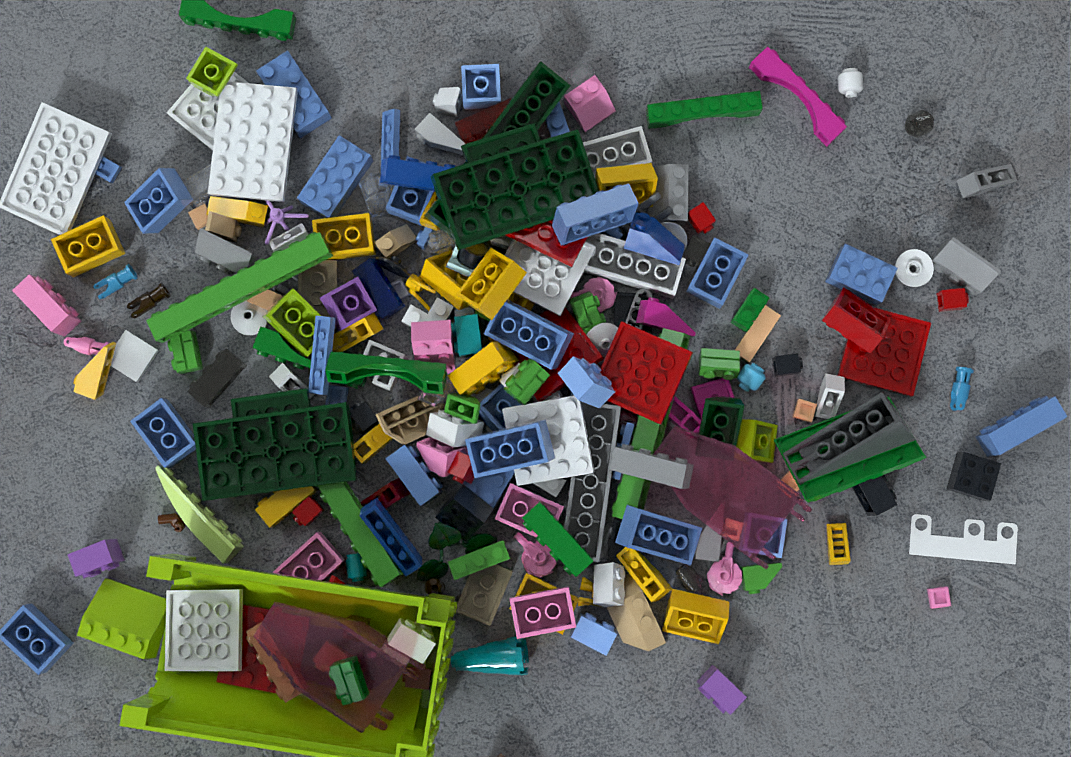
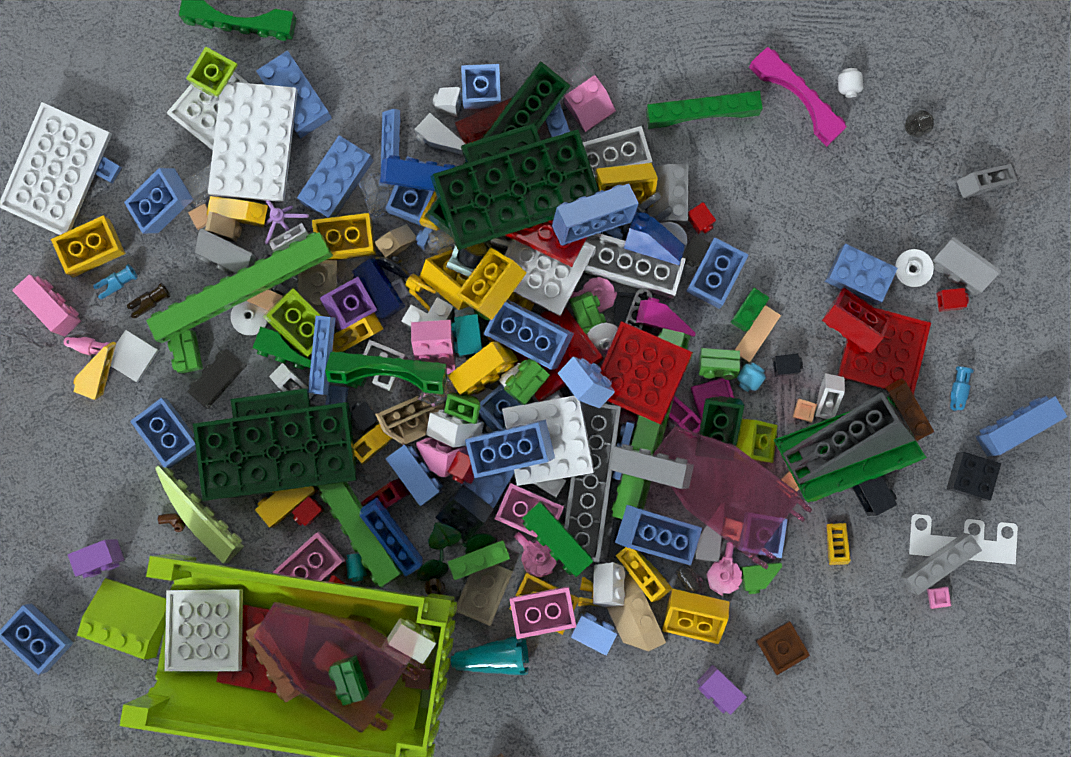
none -> reddish brown plate [755,621,810,675]
none -> reddish brown brick [885,378,934,441]
none -> light grey brick [901,533,982,595]

